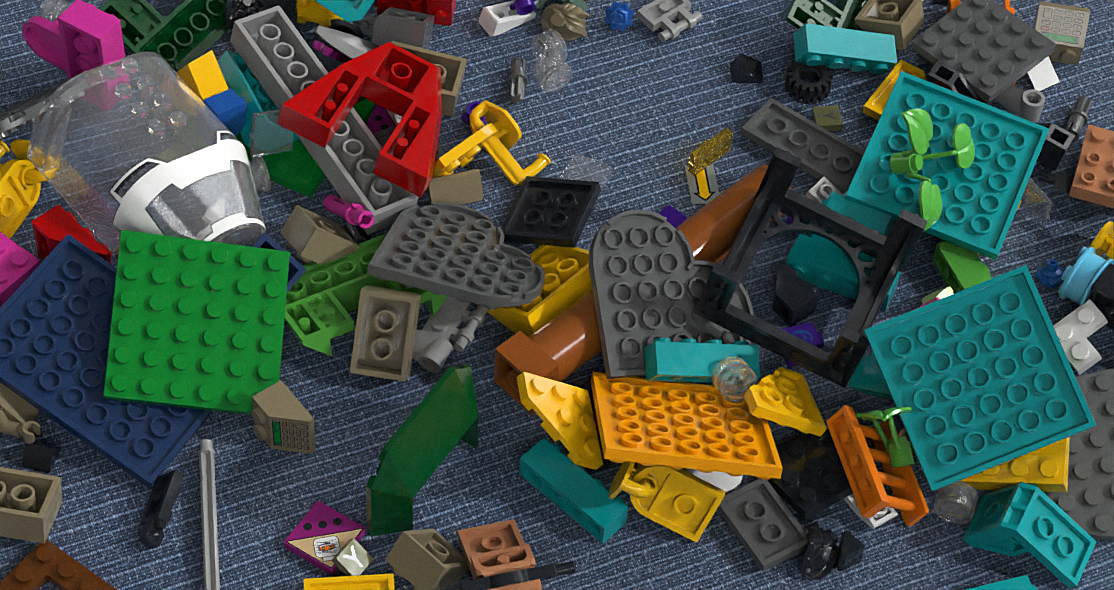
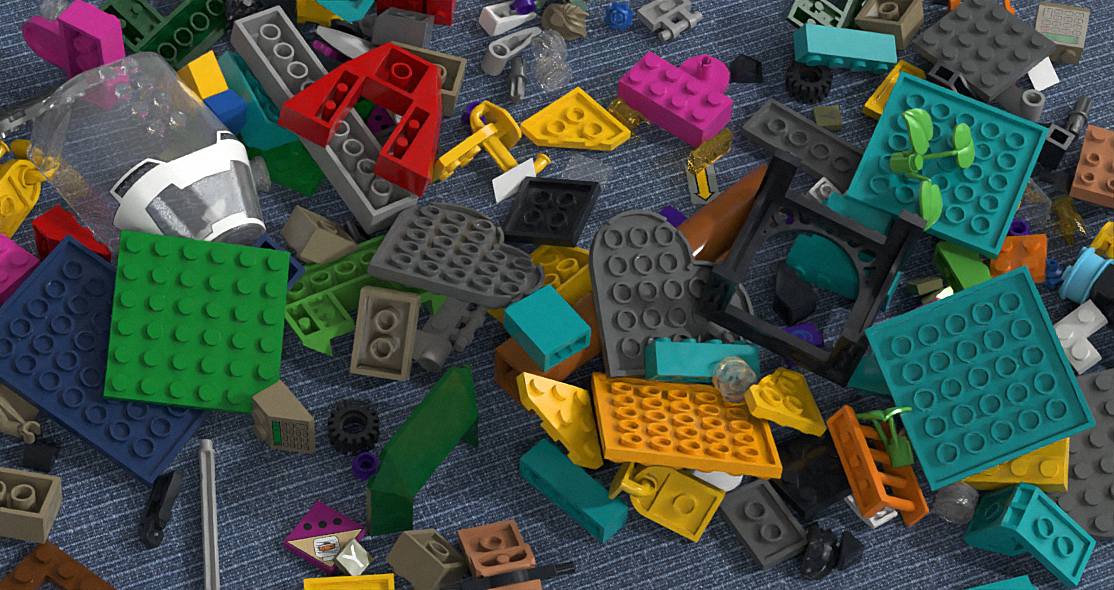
clear piece [249,109,293,157] -> none
dark pink pin [323,195,374,228] -> none
dark tan slope [427,169,483,205] -> none
none -> black tyre [328,401,380,456]
none -> dark purple plate [352,452,380,481]
none -> light grey piece [481,26,542,76]
none -> white sticker [492,158,536,204]
none -> teal brick [503,284,591,372]
none -> yellow plate [520,86,631,151]
none -> clear yellow piece [608,97,652,140]
none -> dark pink brick [617,51,733,151]
none -> olive tile [906,276,943,295]
none -> orange plate [990,234,1047,283]
none -> dark purple plate [1006,219,1030,237]
none -> clear yellow piece [1052,196,1087,245]

